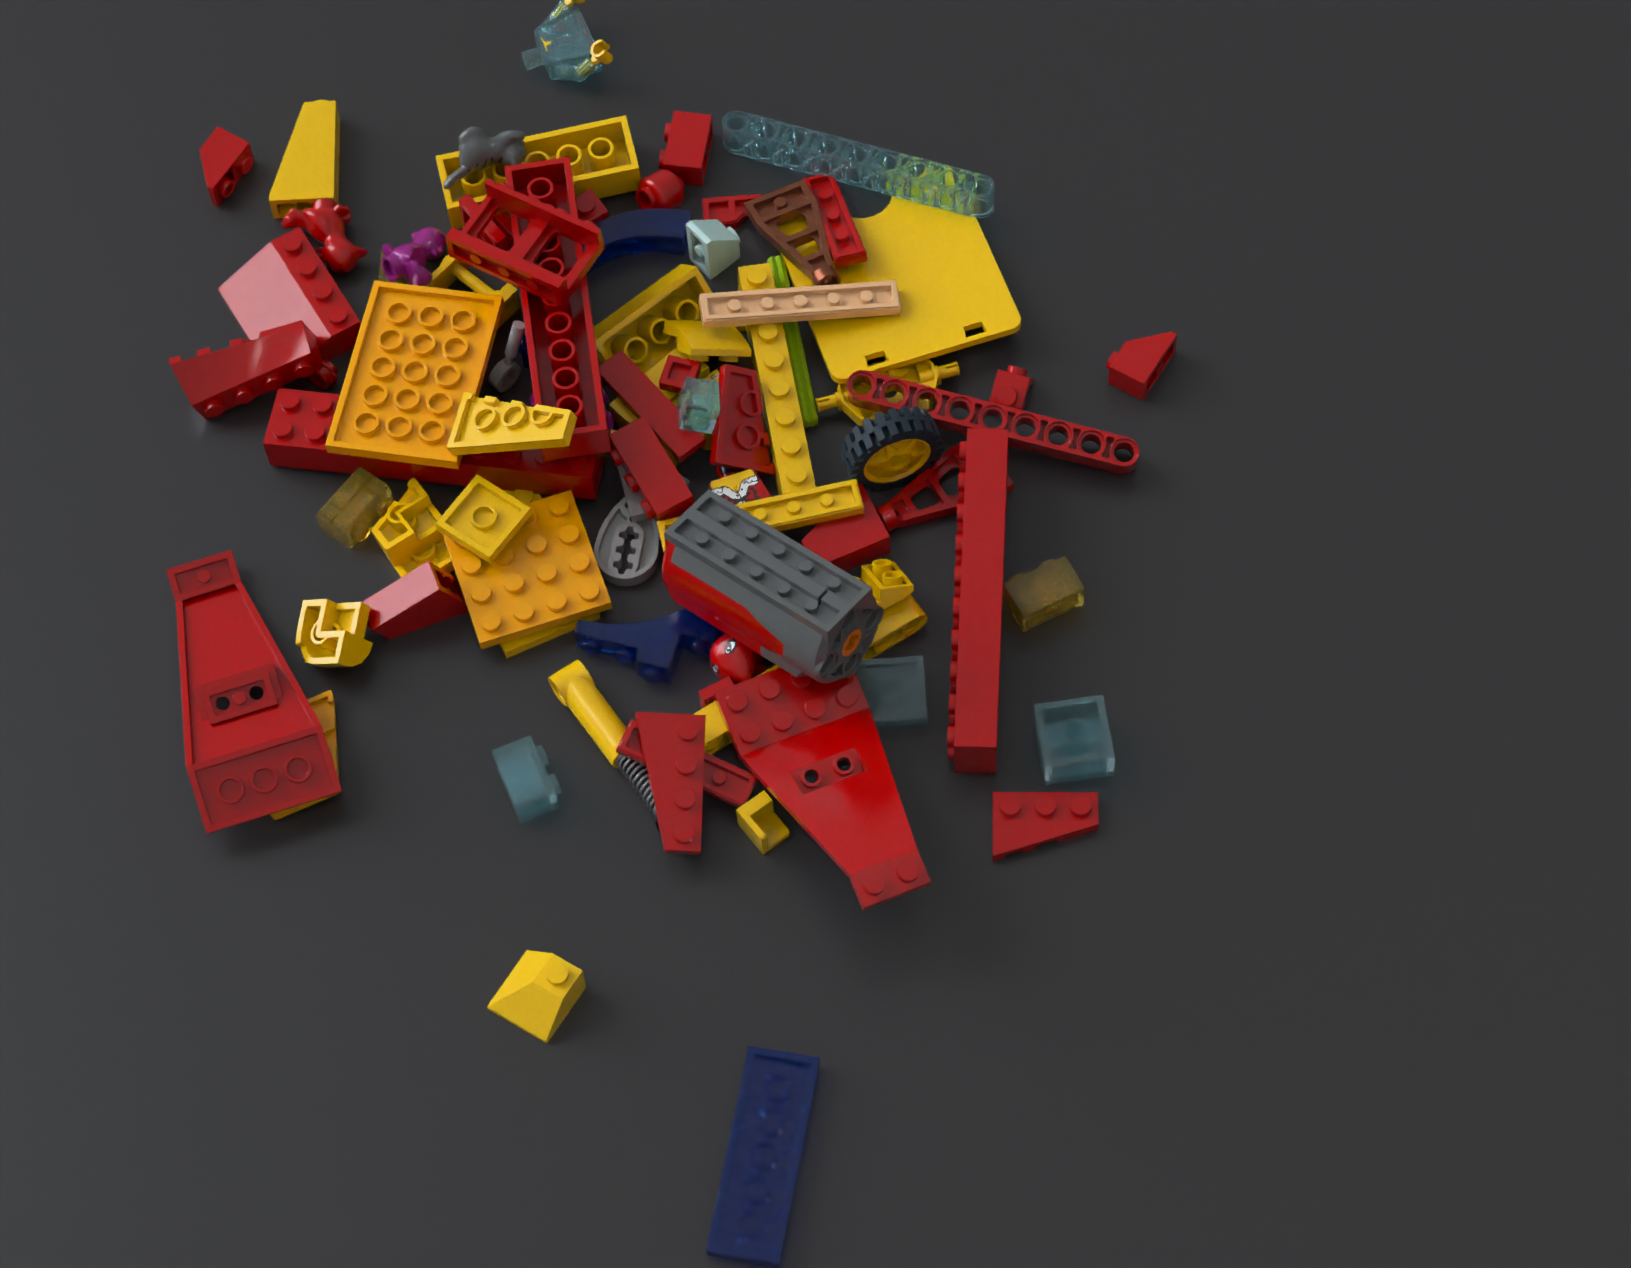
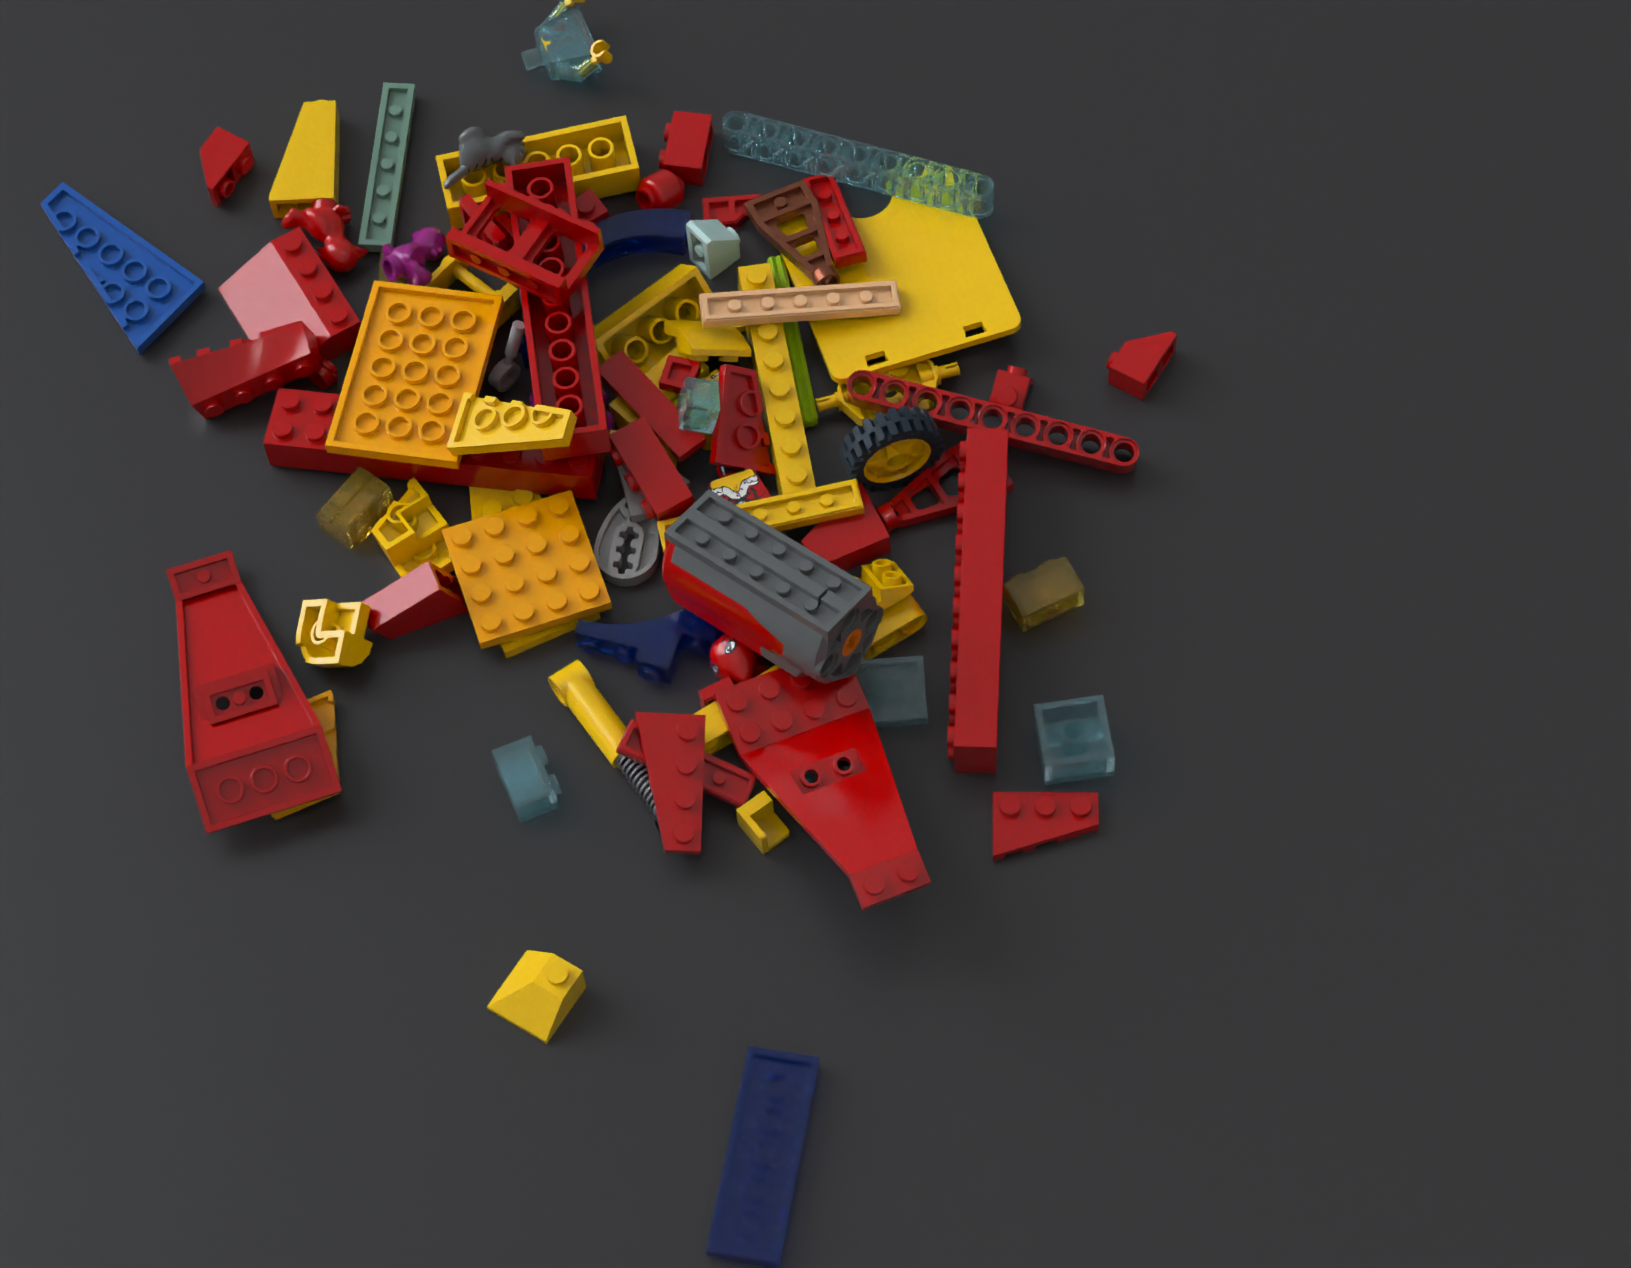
yellow plate [435,474,532,564] -> none
none -> blue wing [40,182,206,355]
none -> sand green plate [358,82,417,252]

